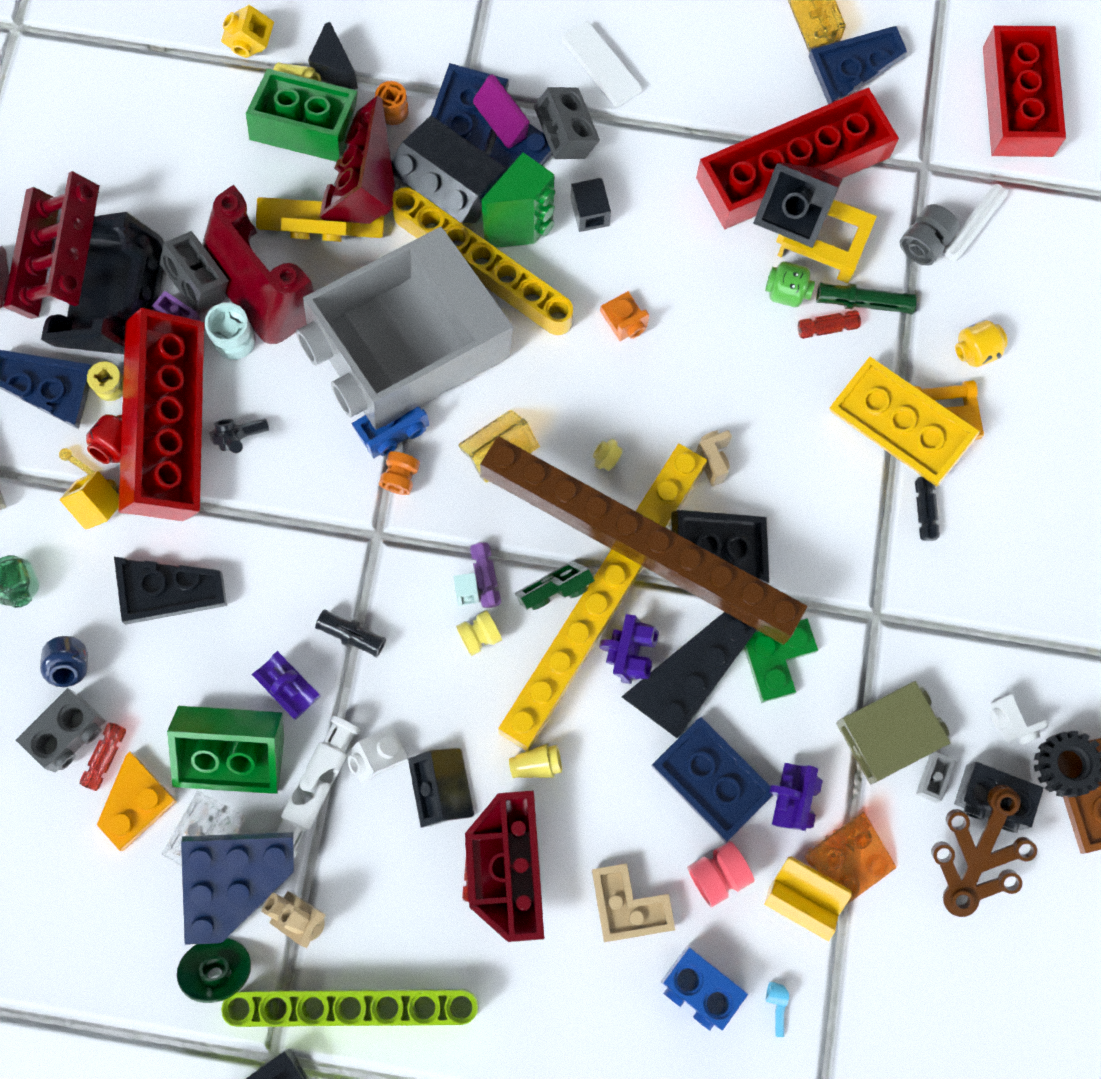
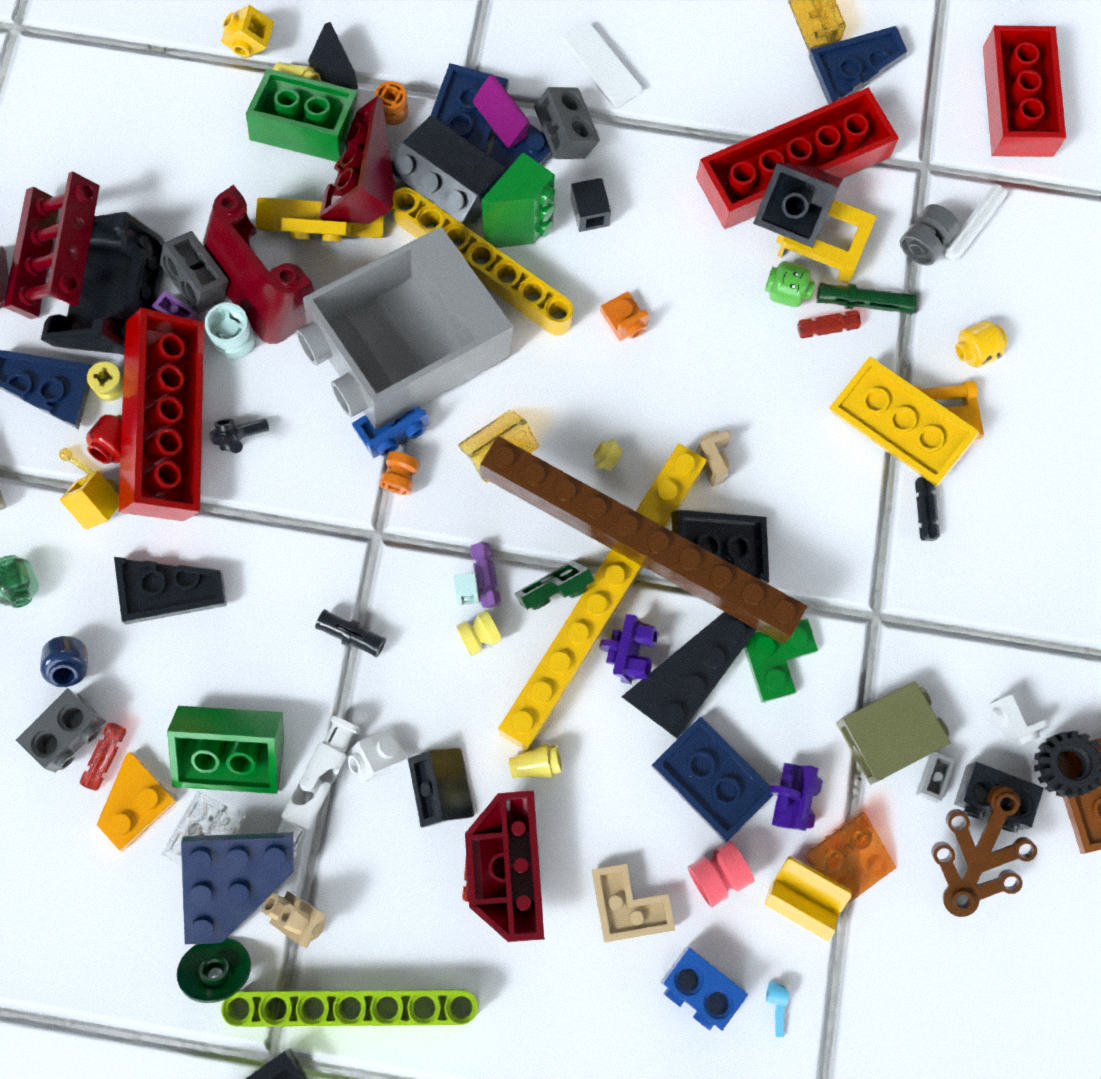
dark purple hips [251,650,321,720] -> none

